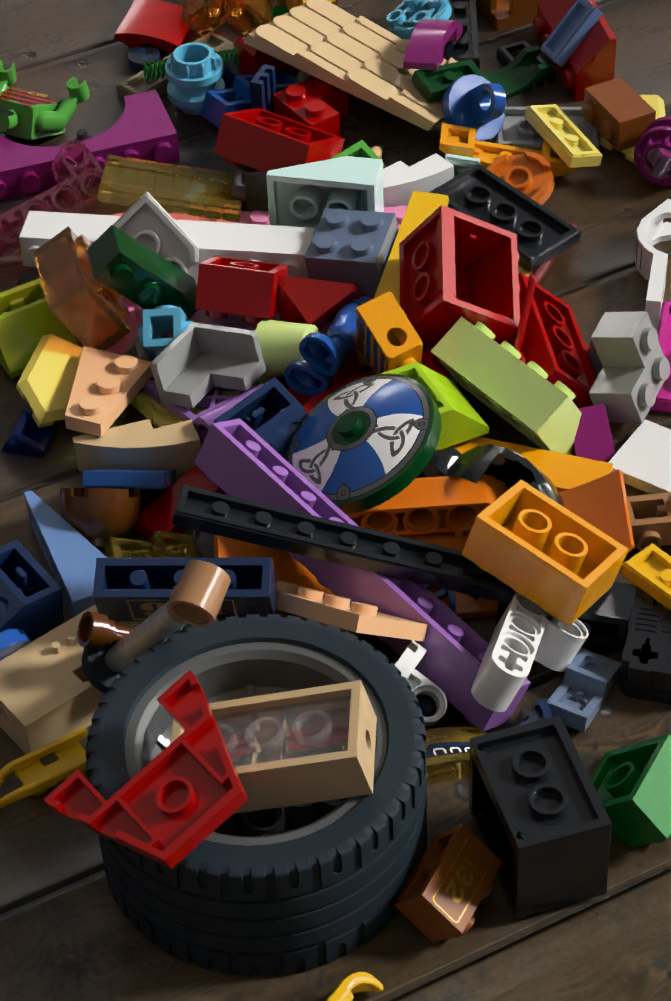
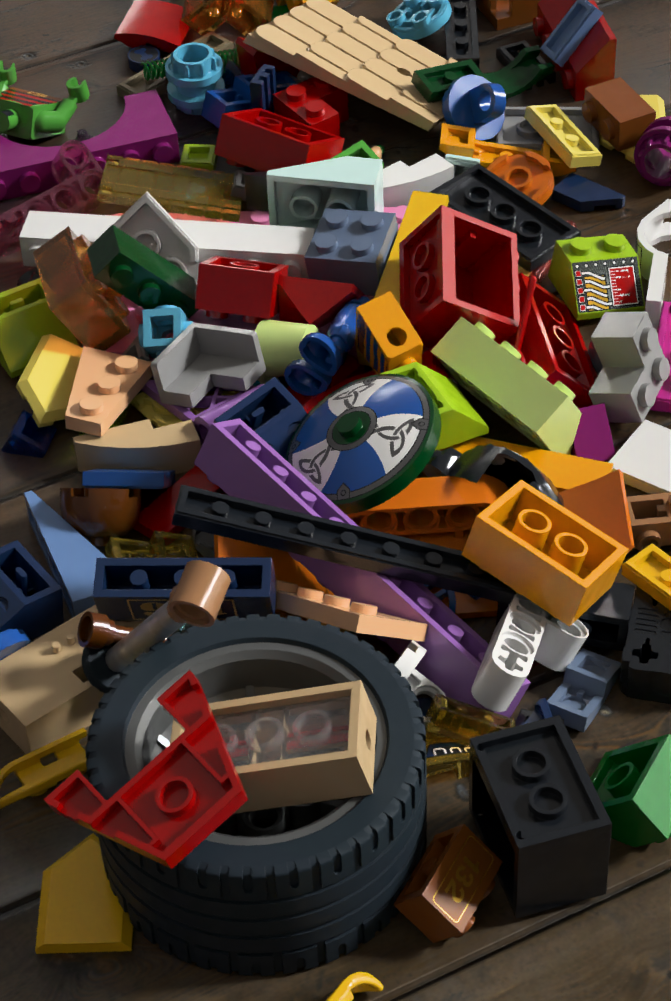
magenta slope [403,19,463,70] -> none
none -> yellow tile [35,833,134,954]
none -> lime tile [179,144,218,175]
none -> clear yellow piece [425,693,515,746]
none -> slope [548,234,645,320]
none -> dark blue tile [551,172,626,212]

